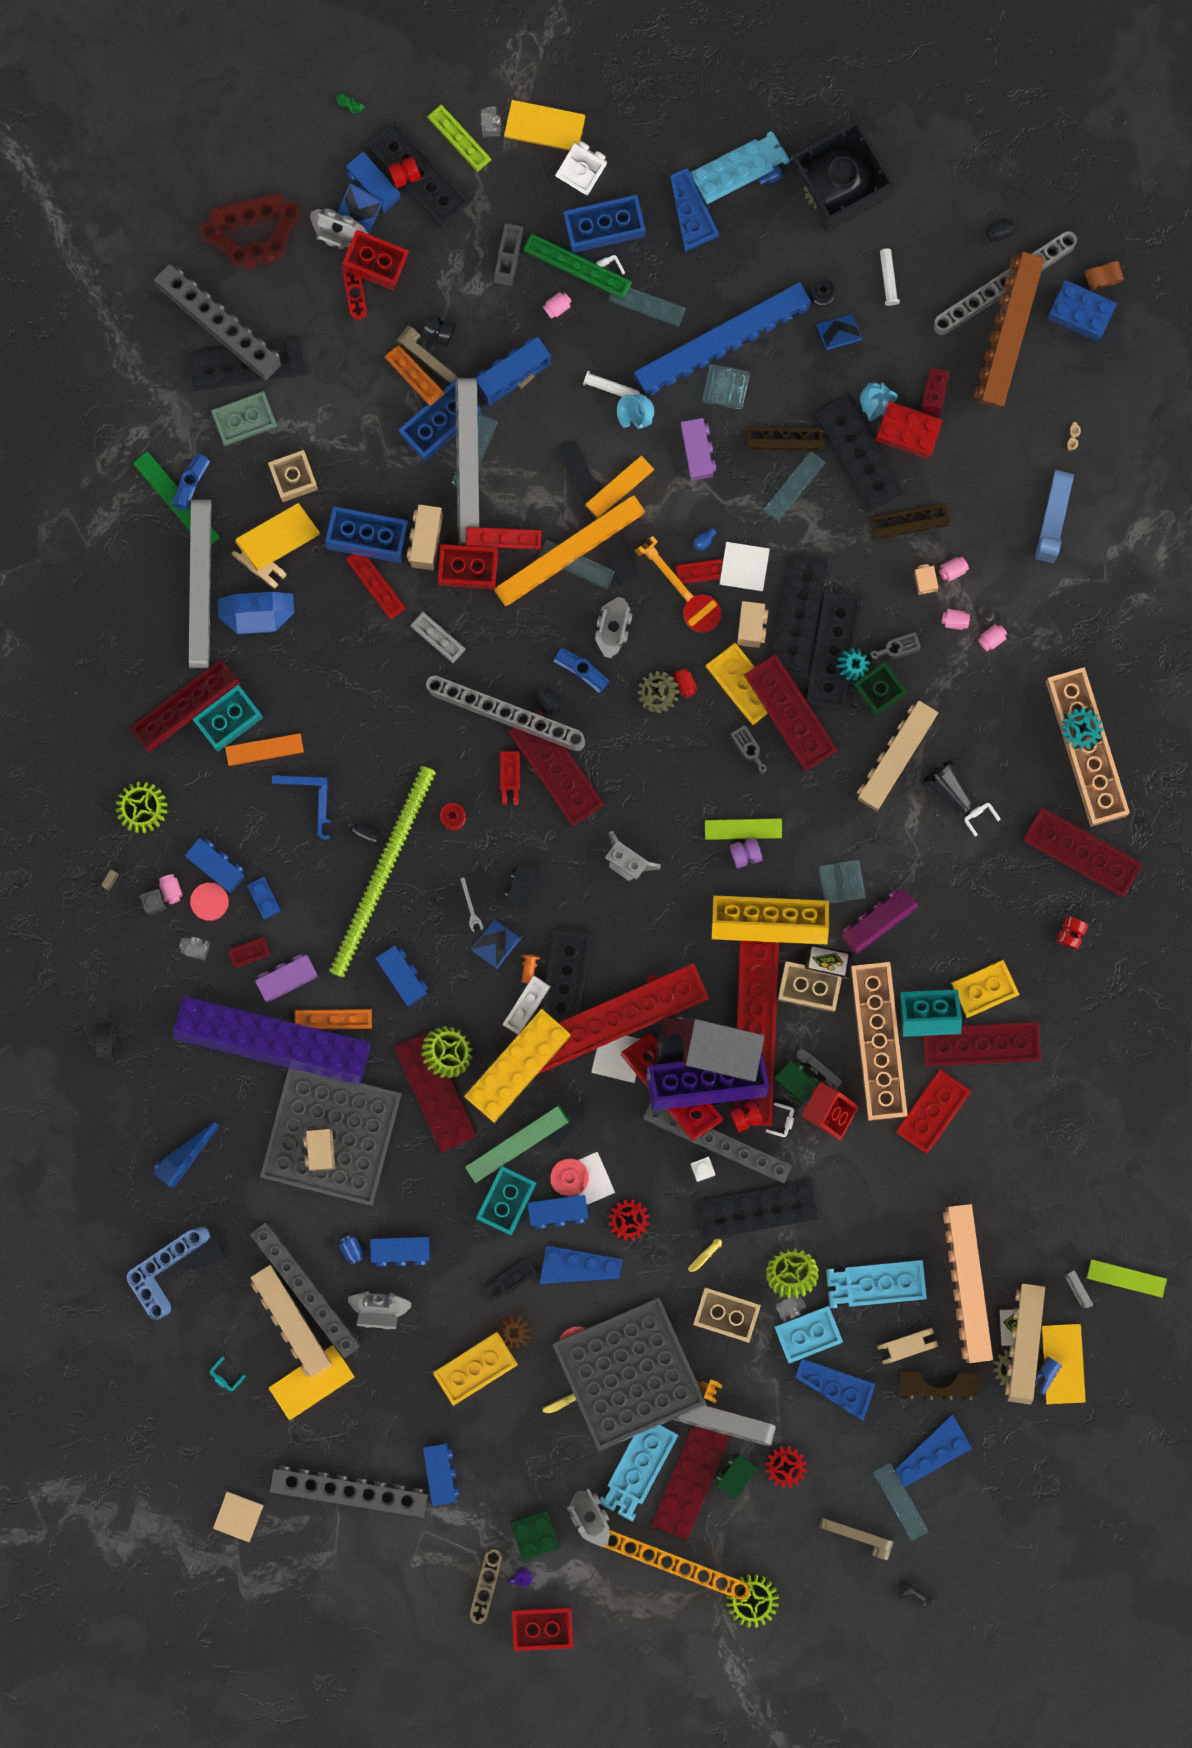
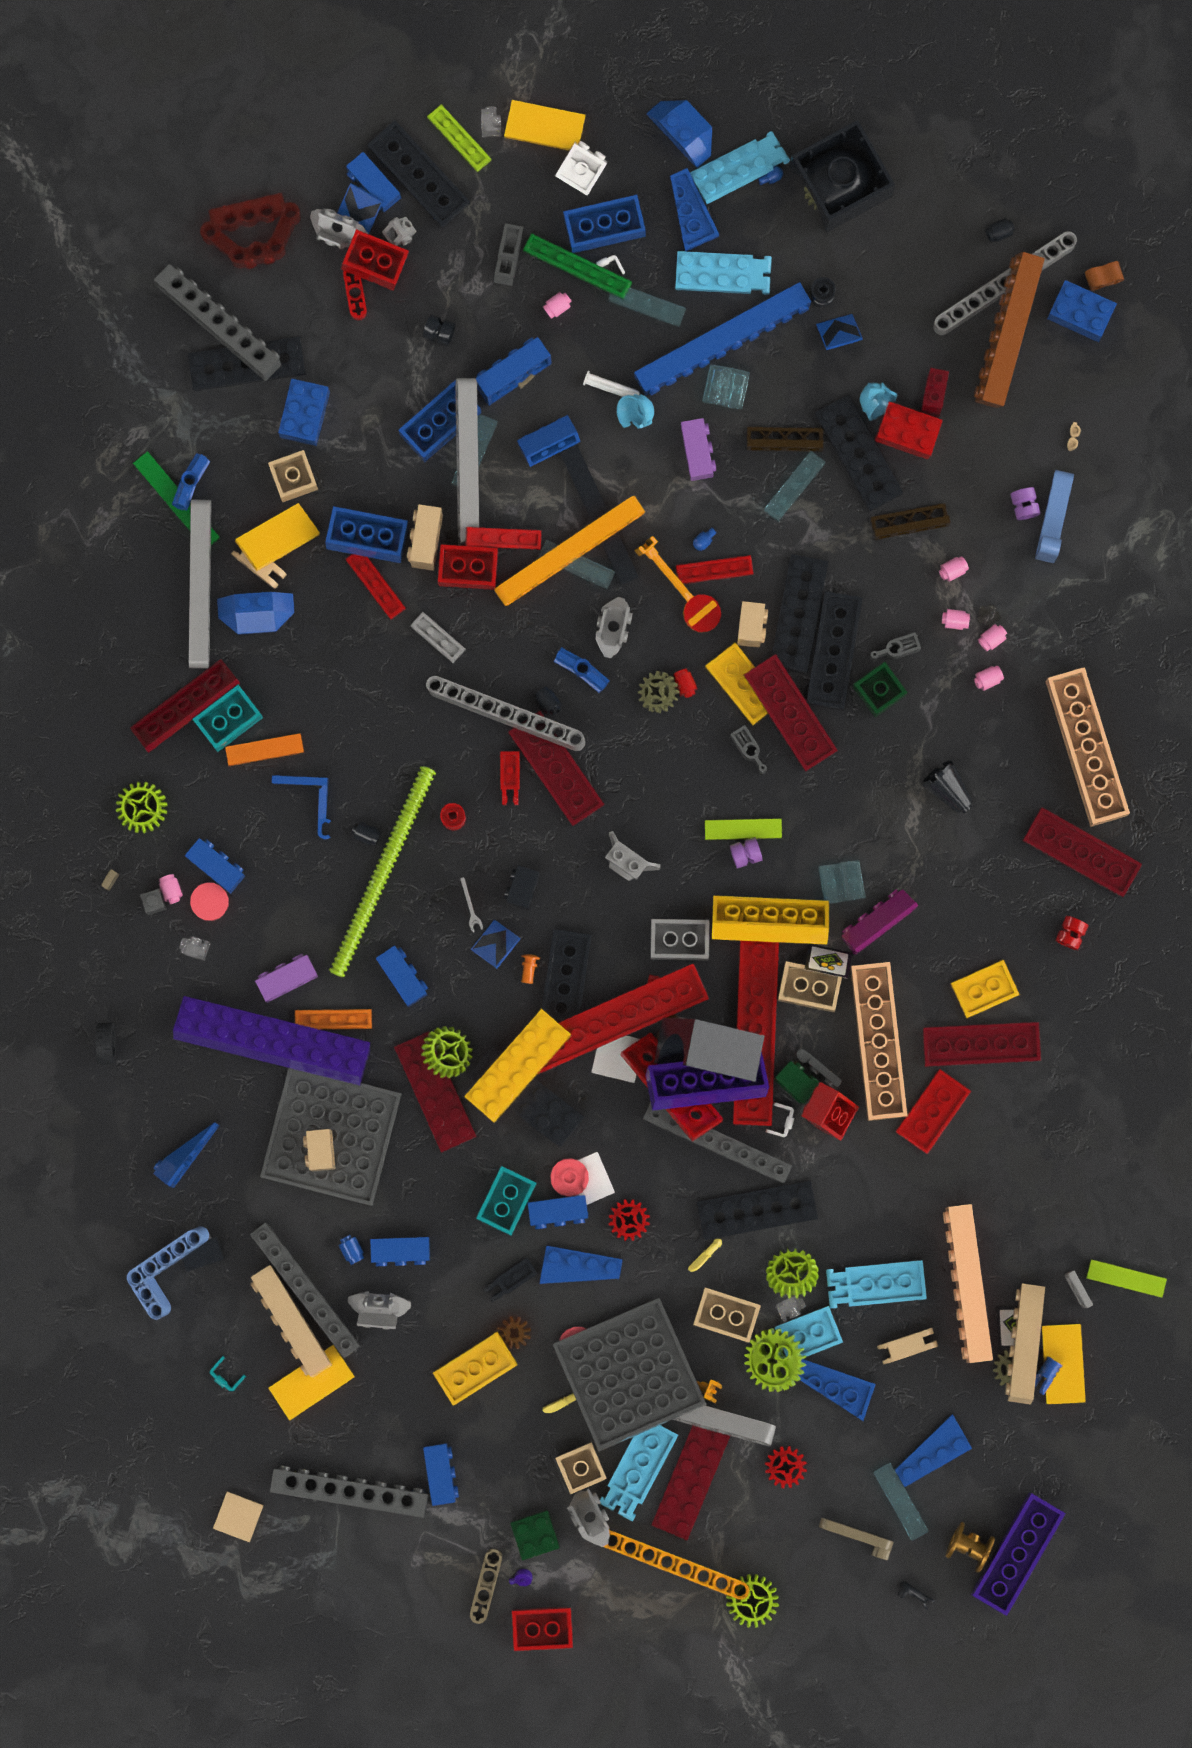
sand green tile [211,391,277,447] -> none
dark red plate [228,937,271,969] -> none
blue plate [247,877,281,920] -> none
green piece [336,93,365,113] -> none
orange tile [384,345,444,406] -> none
red wheel [388,156,421,189] -> none
dark tan beam [396,325,458,385] -> none
tile [465,1105,570,1183] -> none
white plate [503,976,551,1035] -> none
light orange tile [585,455,654,519] -> none
white brick [690,1157,715,1182] -> none
dark green brick [715,1453,759,1500] -> none
white sticker [720,542,770,591] -> none
red wheel [729,1100,764,1133] -> none
teal gear [837,648,870,681] -> none
tan brick [857,701,939,811] -> none
white axle [880,248,900,306] -> none
teal brick [899,990,962,1037] -> none
dark brown arch [899,1371,978,1400] -> none
light nougat brick [914,564,938,595] -> none
white piece [964,803,1001,837] -> none
teal gear [1061,708,1103,750] -> none
none -> blue brick [278,378,330,446]
none -> light grey brick [382,217,417,246]
none -> blue brick [517,415,581,467]
none -> tan brick [555,1442,607,1494]
none -> blue wedge [646,100,712,168]
none -> light grey brick [651,919,709,961]
none -> medium azure hinge [675,251,772,295]
none -> lime gear [744,1328,806,1392]
none -> pearl gold hose [946,1522,995,1572]
none -> dark purple brick [971,1492,1066,1616]
none -> bright pink brick [974,666,1004,691]
none -> medium lavender wheel [1010,487,1041,520]

